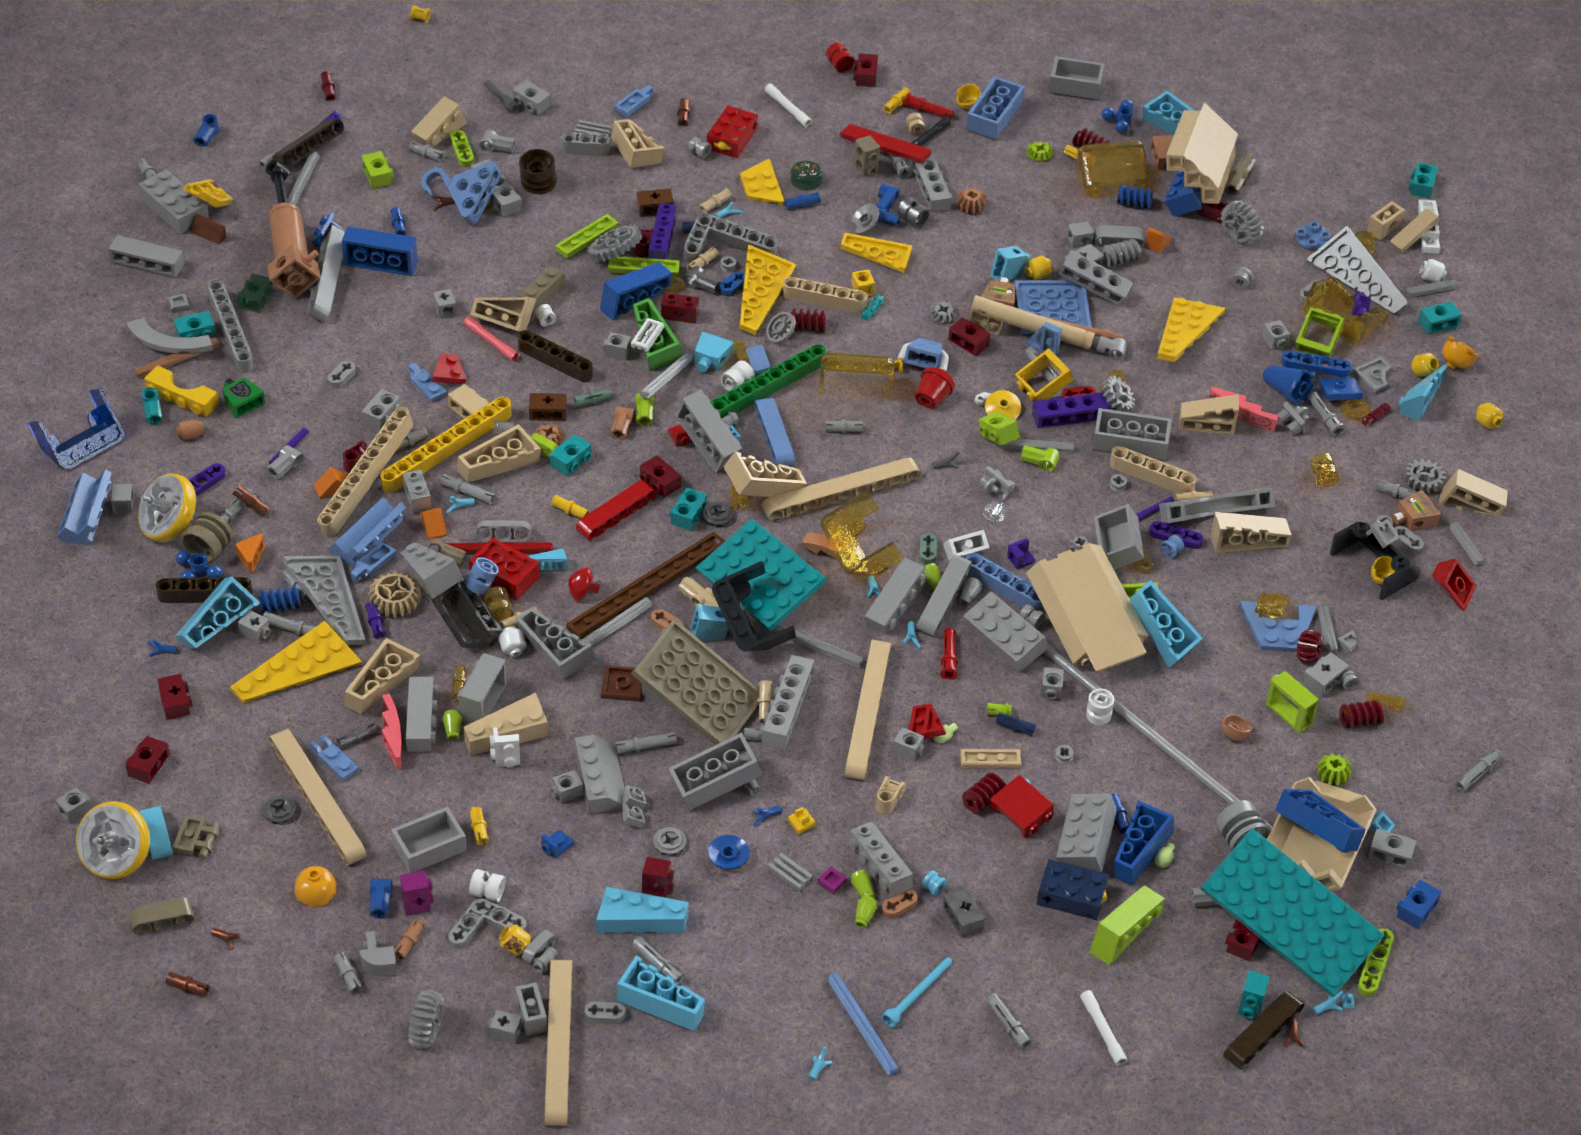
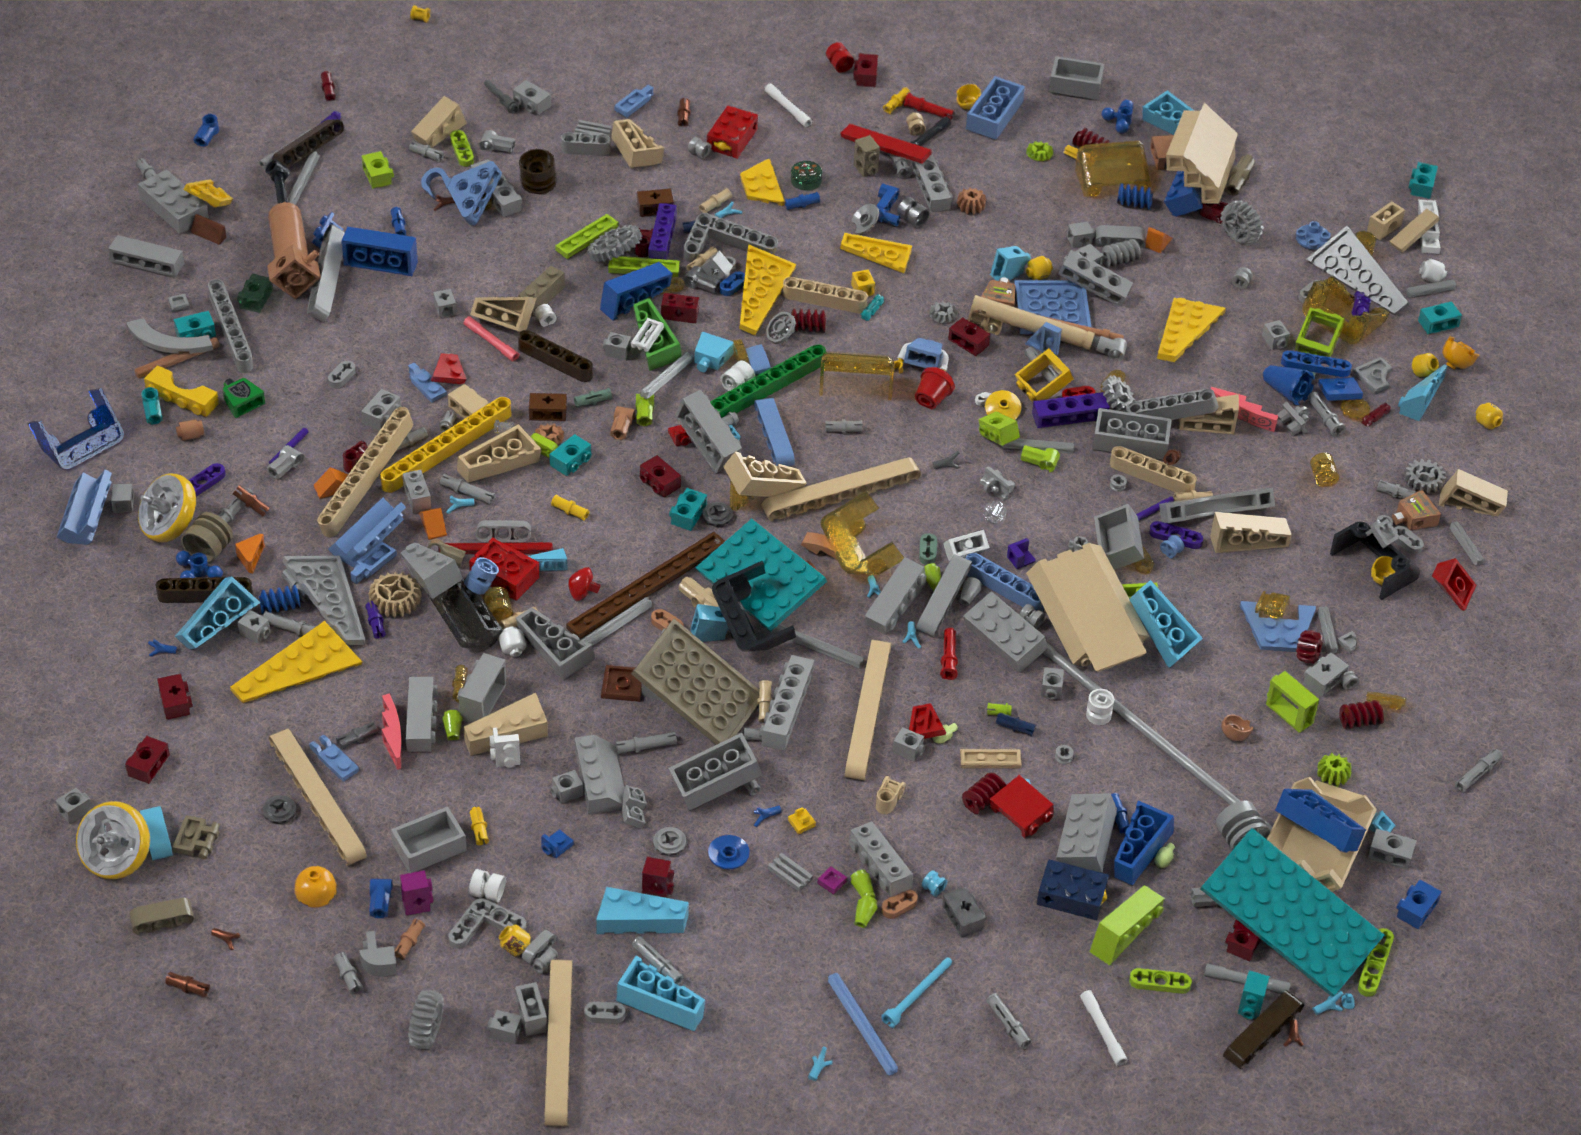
tan wedge [344,638,420,714] -> none
red beam [576,480,657,541] -> none
none -> light grey pin [439,410,457,432]
none -> light grey brick [701,251,733,281]
none -> light grey beam [1127,389,1219,420]
none -> lime beam [1129,968,1192,994]
none -> copper pin [1163,449,1181,465]
none -> light grey piece [1204,963,1291,994]

